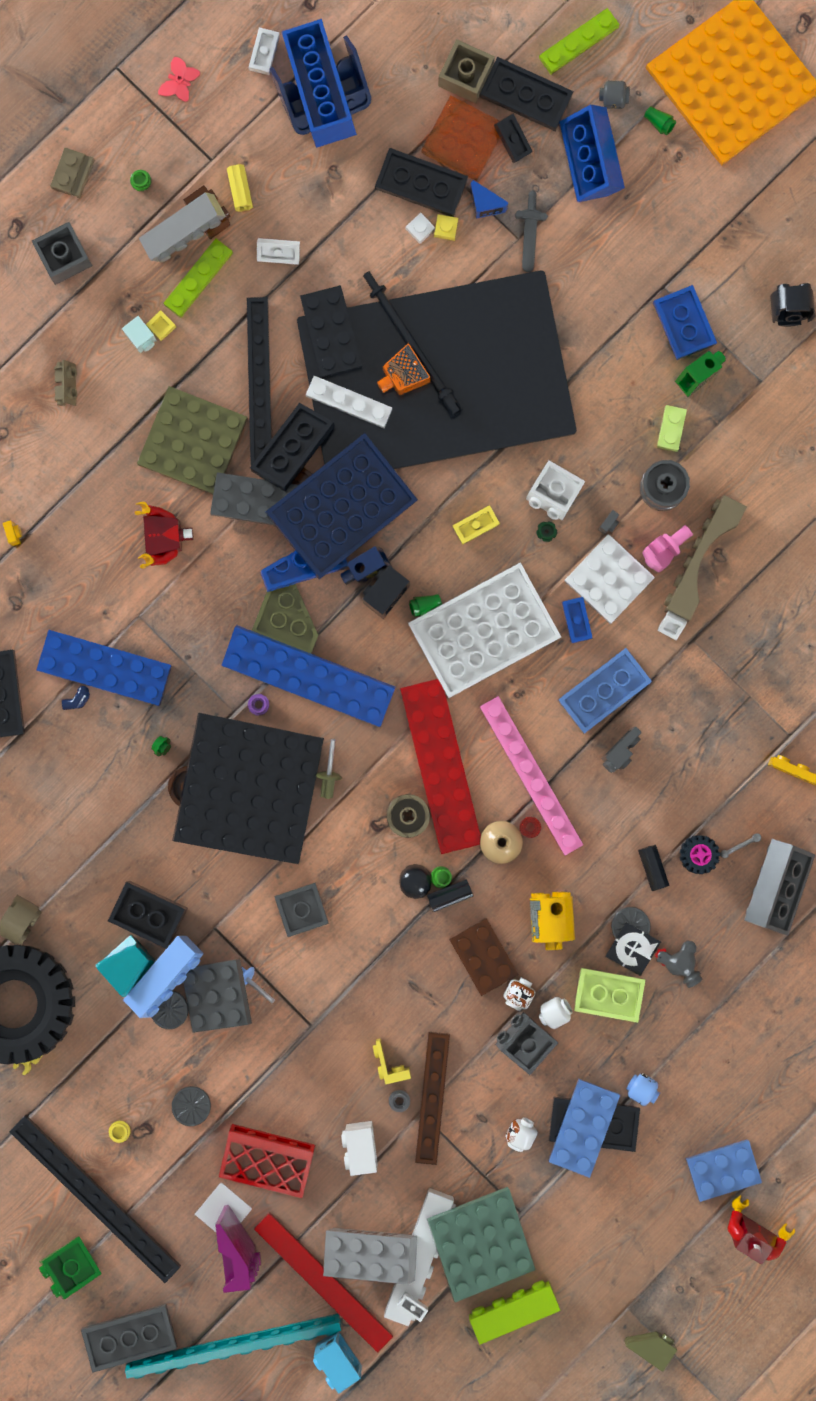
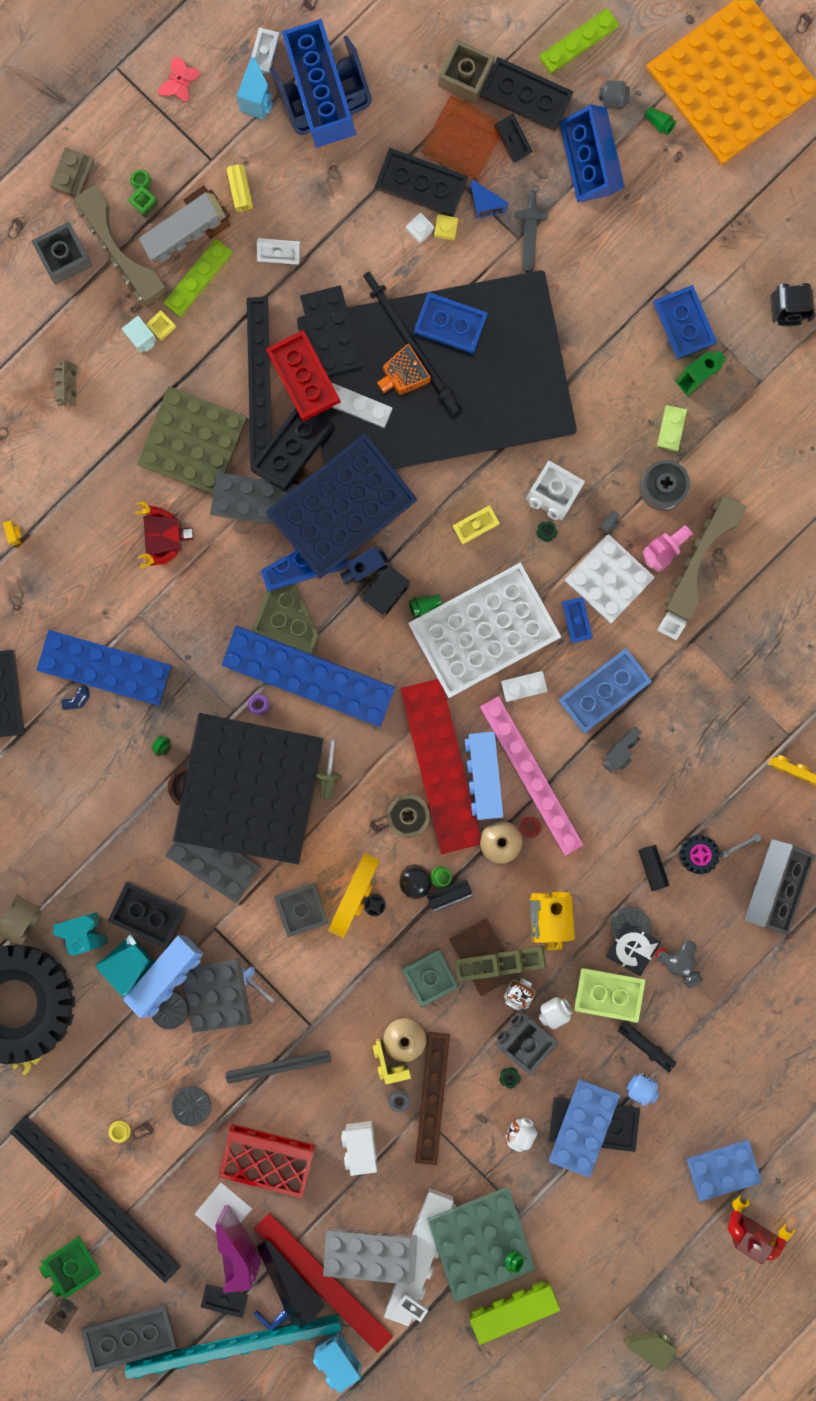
none -> clear smoke plate [44,1297,78,1334]
none -> teal piece [53,912,108,956]
none -> dark tan arch [74,184,168,307]
none -> bright green slope [127,185,159,218]
none -> dark grey plate [165,842,261,903]
none -> black plate [201,1284,249,1318]
none -> dark grey axle [225,1050,331,1084]
none -> medium azure slope [237,57,273,120]
none -> blue piece [254,1309,289,1330]
none -> black slope [257,1239,325,1328]
none -> red plate [266,330,341,422]
none -> yellow brick [328,852,381,939]
none -> black wheel [364,894,386,916]
none -> tan piece [383,1018,426,1062]
none -> sand green tile [401,949,459,1008]
none -> blue plate [414,292,488,354]
none -> olive slope [454,946,547,982]
none -> light blue brick [465,732,503,820]
none -> dark green plate [499,1067,521,1089]
none -> white plate [501,671,548,702]
none -> green plate [505,1250,525,1273]
none -> black pin [617,1021,677,1073]

